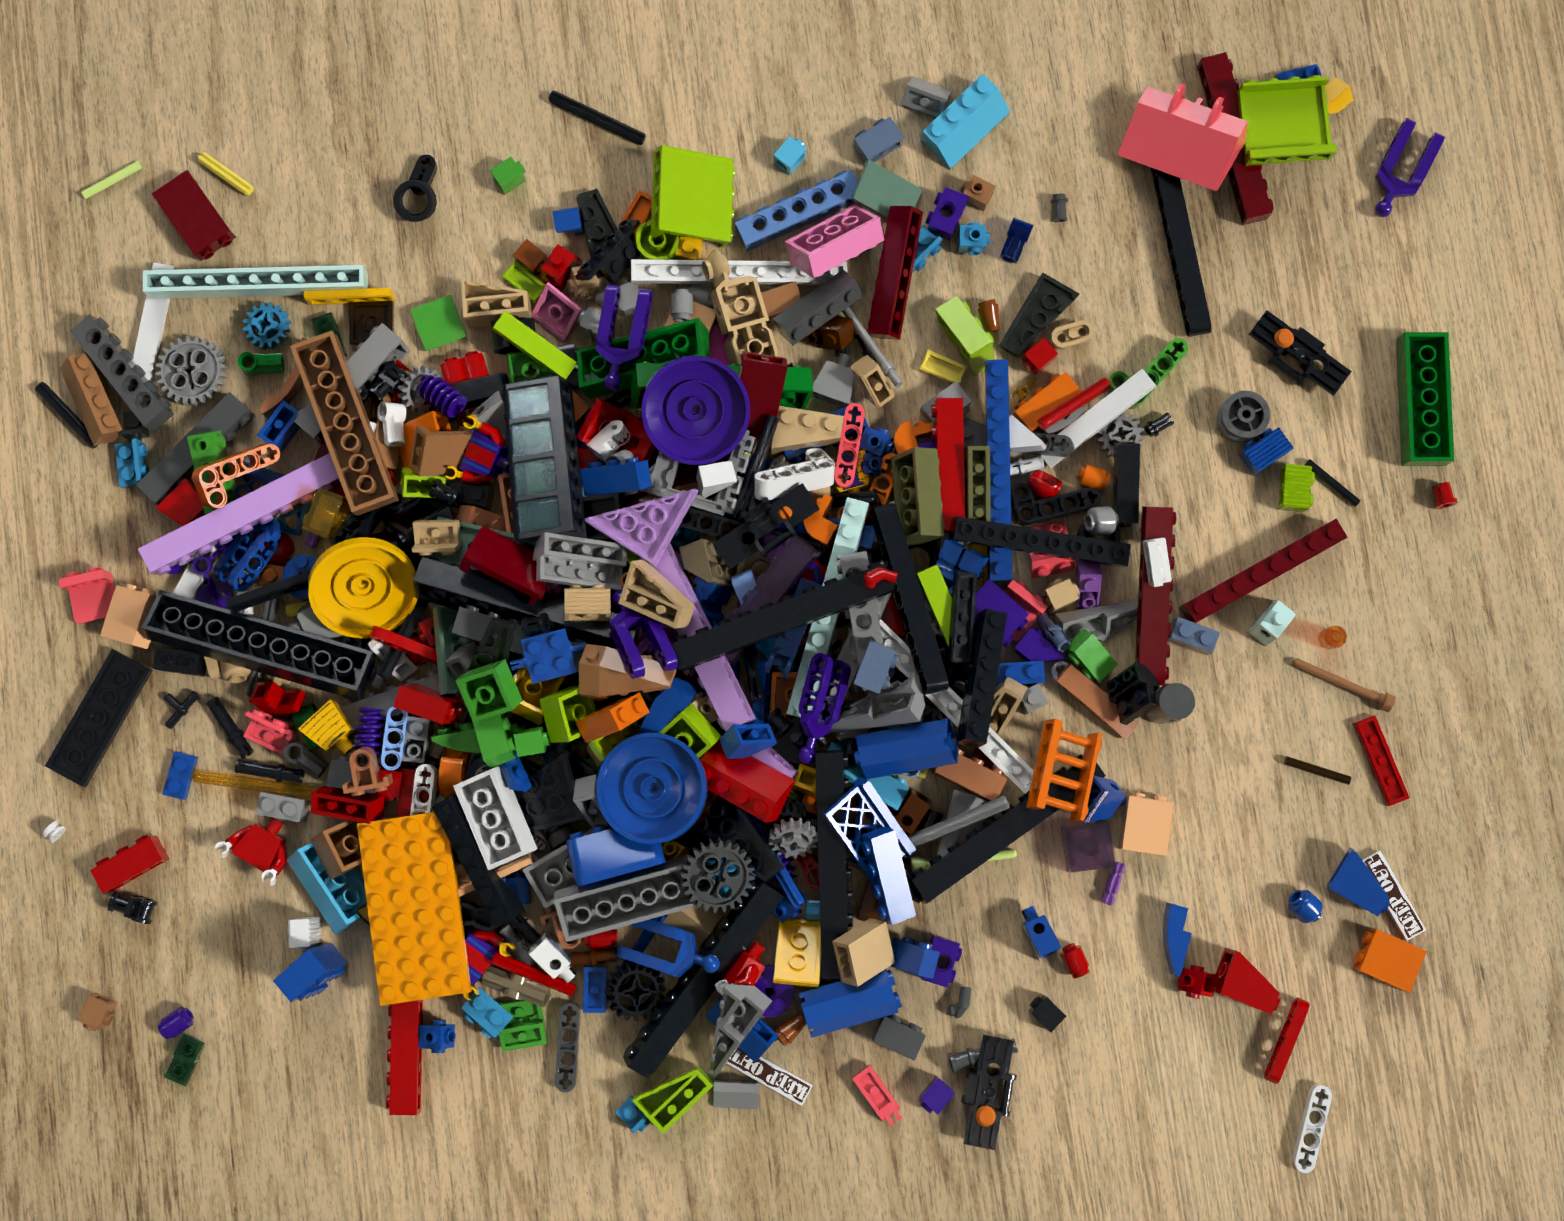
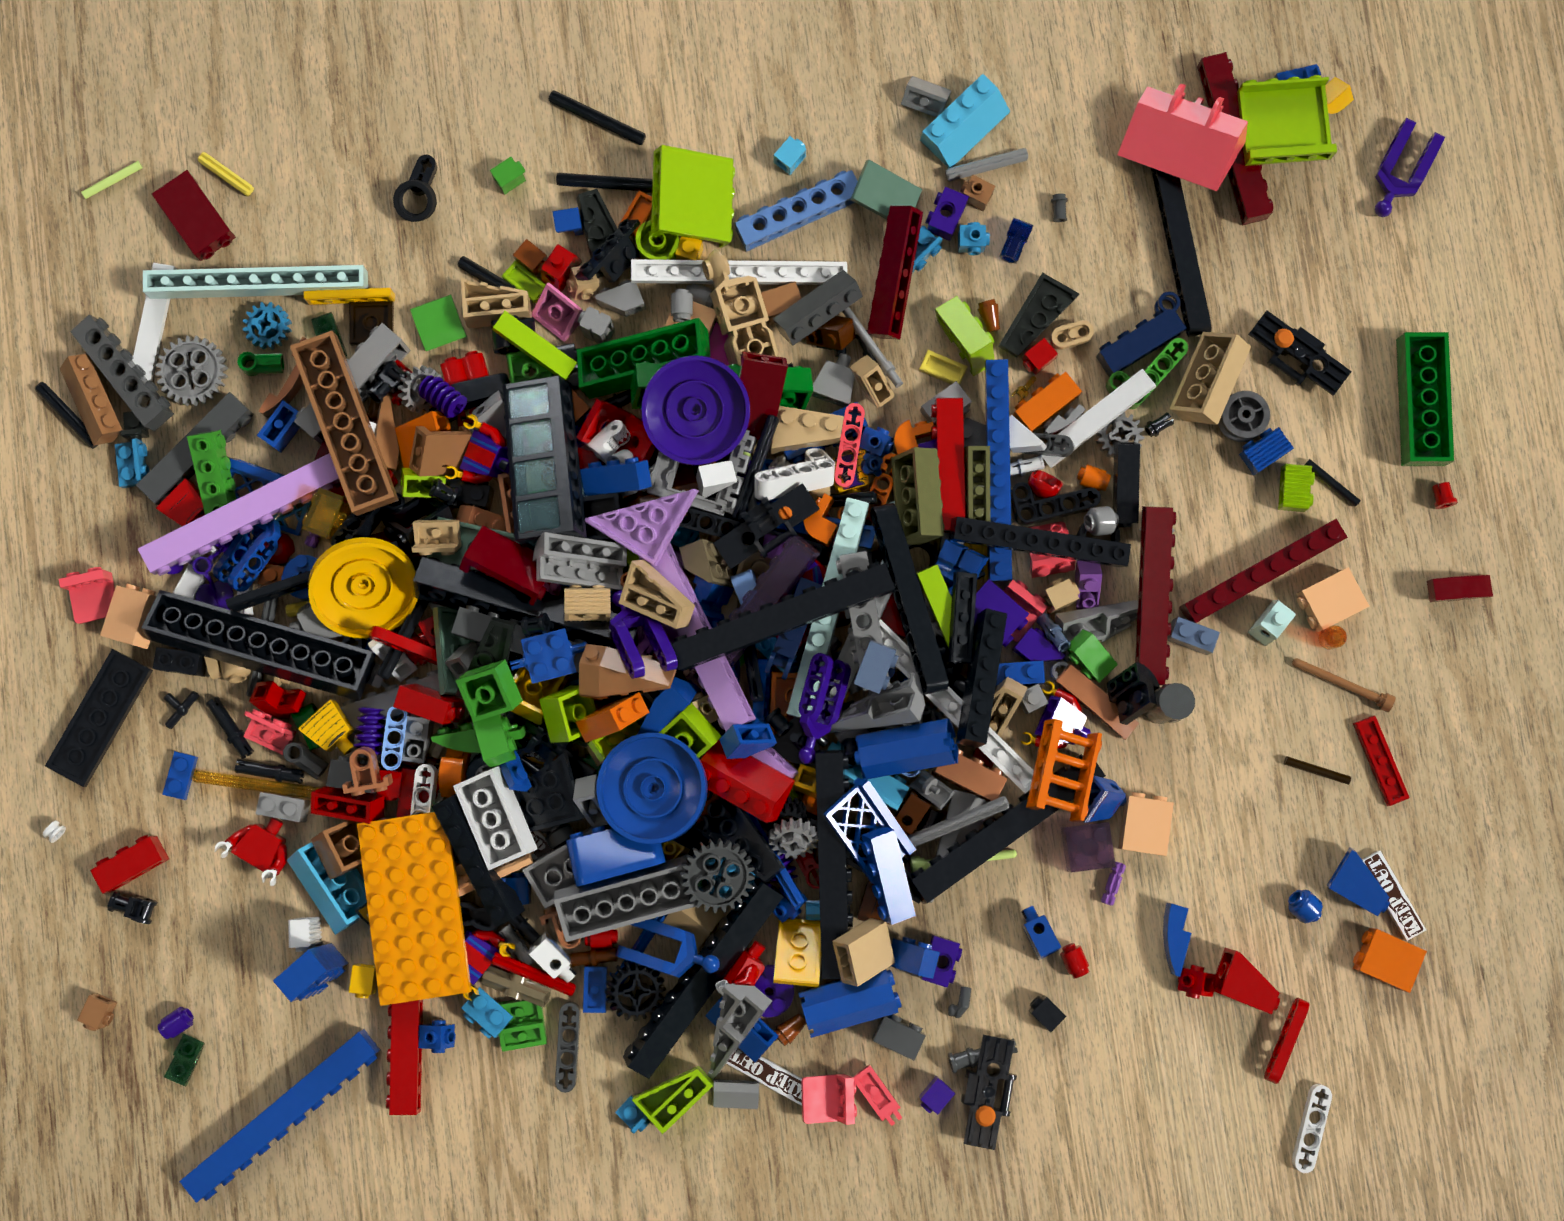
orange beam [192,444,280,508] -> none
white piece [377,402,406,447] -> none
bright green brick [514,726,549,757] -> none
dark purple piece [595,284,653,391] -> none
bright pink brick [785,205,884,278] -> none
sand blue brick [853,117,904,163] -> none
red arm [863,567,898,589] -> none
red axle [1037,378,1111,430] -> none
white bracket [1142,537,1172,587] -> none
none -> blue brick [179,1029,380,1203]
none -> yellow brick [349,963,377,998]
none -> black axle [458,256,515,288]
none -> black axle [556,173,653,192]
none -> coral bracket [801,1074,857,1125]
none -> light grey hips [910,769,955,810]
none -> light grey axle [945,148,1028,181]
none -> torso [1021,681,1091,749]
none -> dark blue hinge [1096,292,1186,378]
none -> tan brick [1170,332,1251,425]
none -> light nougat brick [1296,567,1370,632]
none -> dark red slope [1427,575,1493,603]

